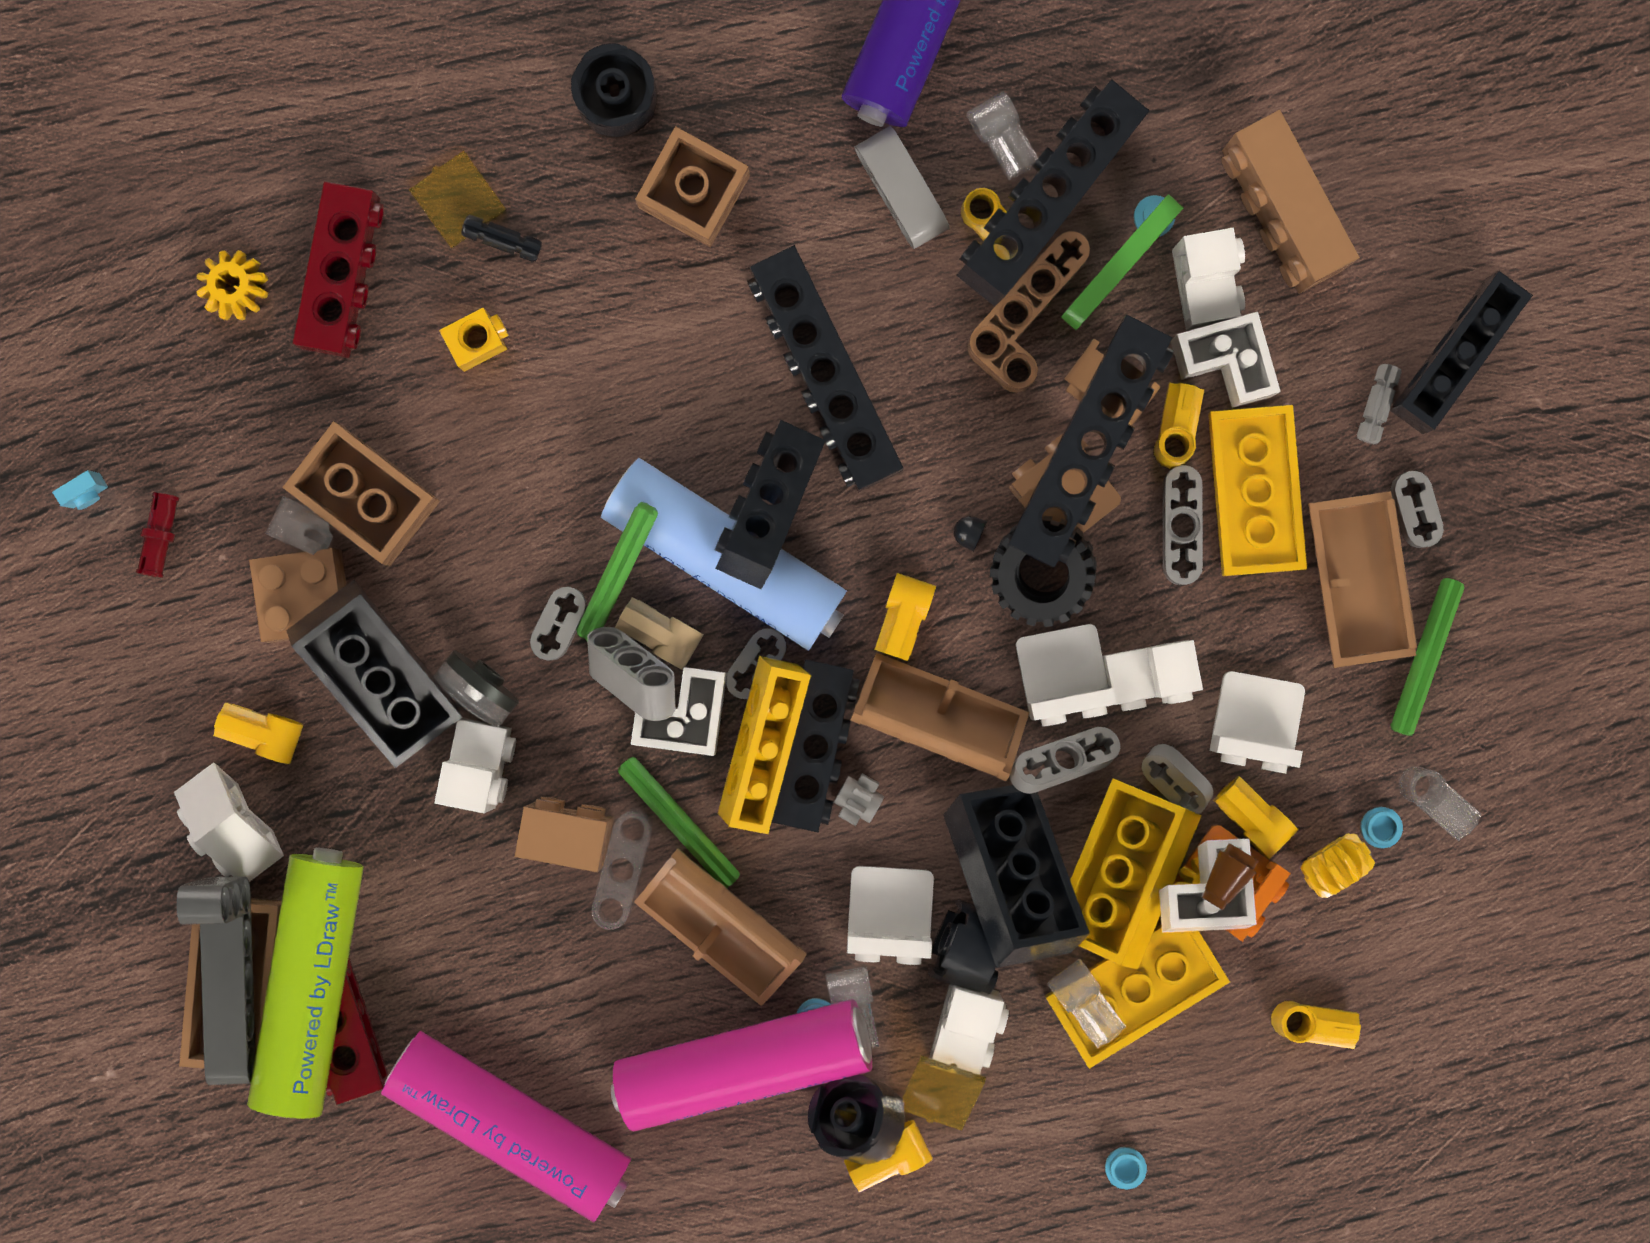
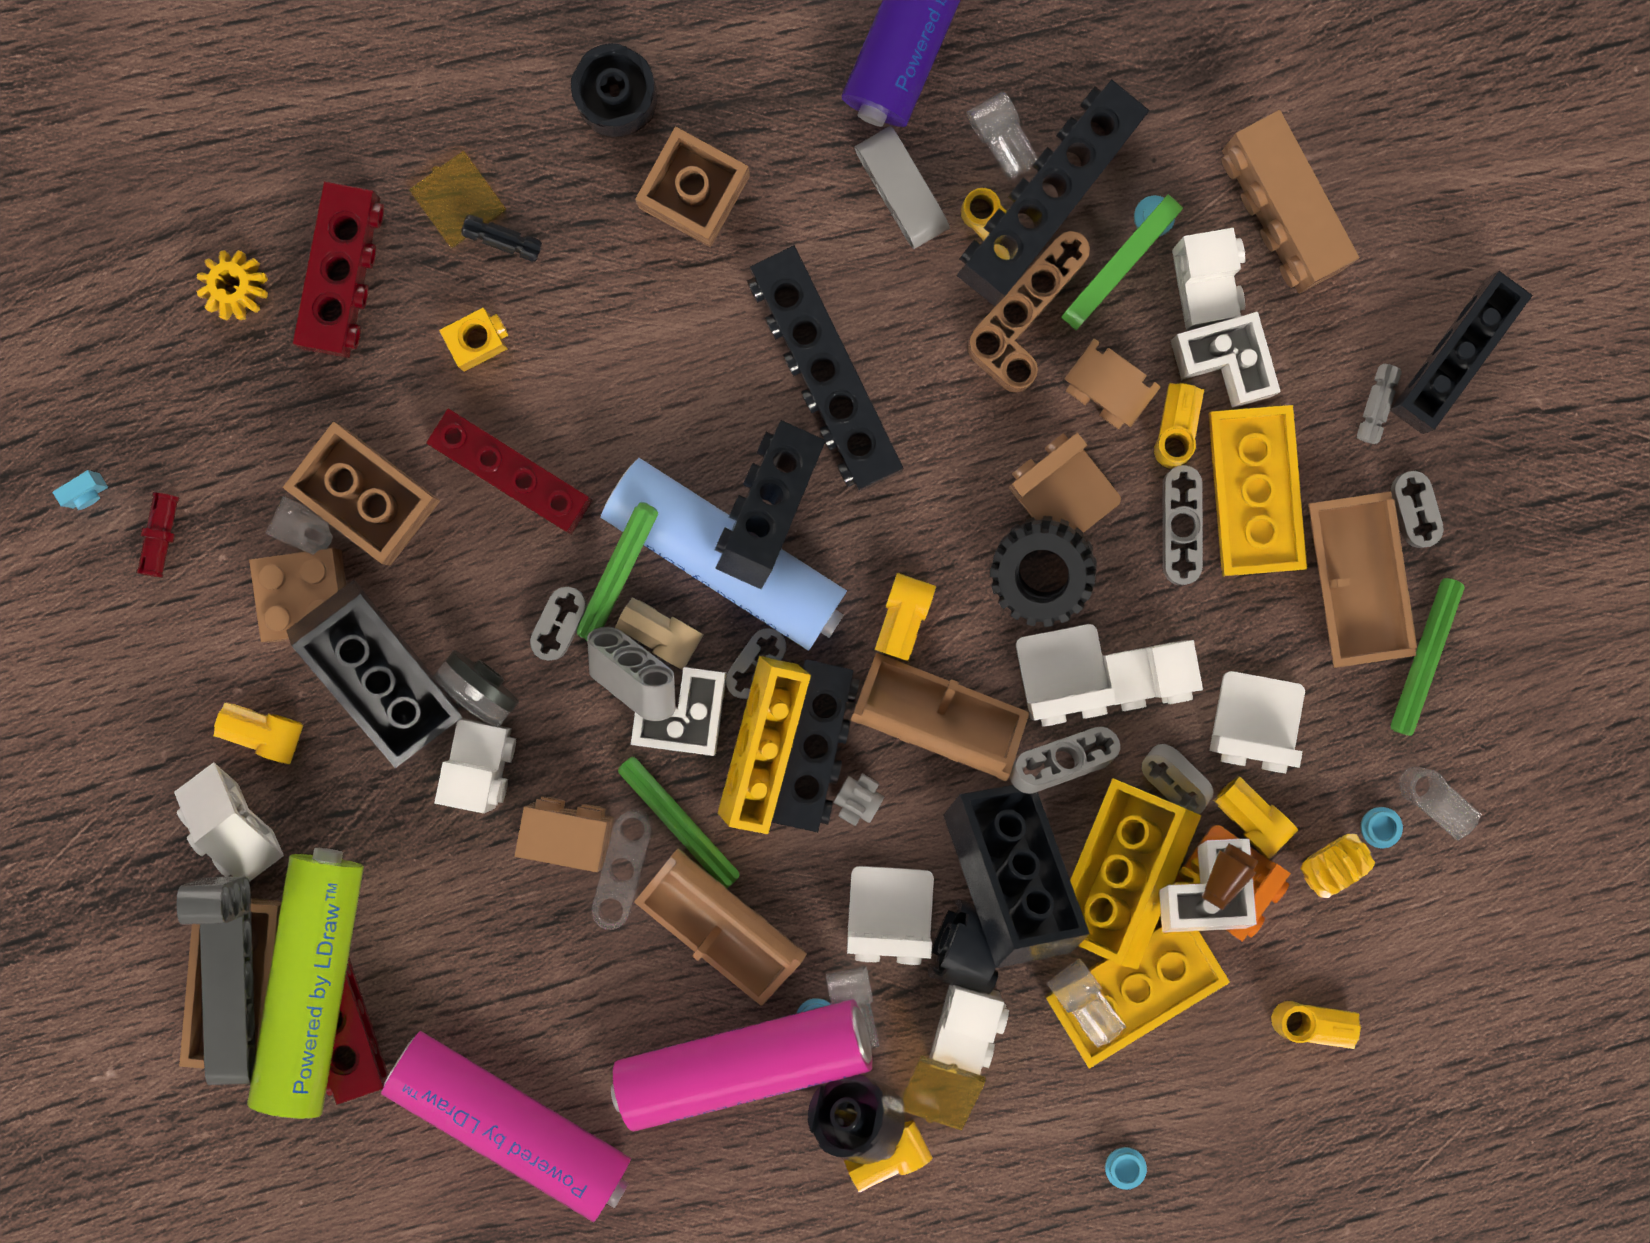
black hinge [953,516,987,552] -> none
black brick [1007,314,1174,567] -> none
none -> dark red brick [426,408,593,535]

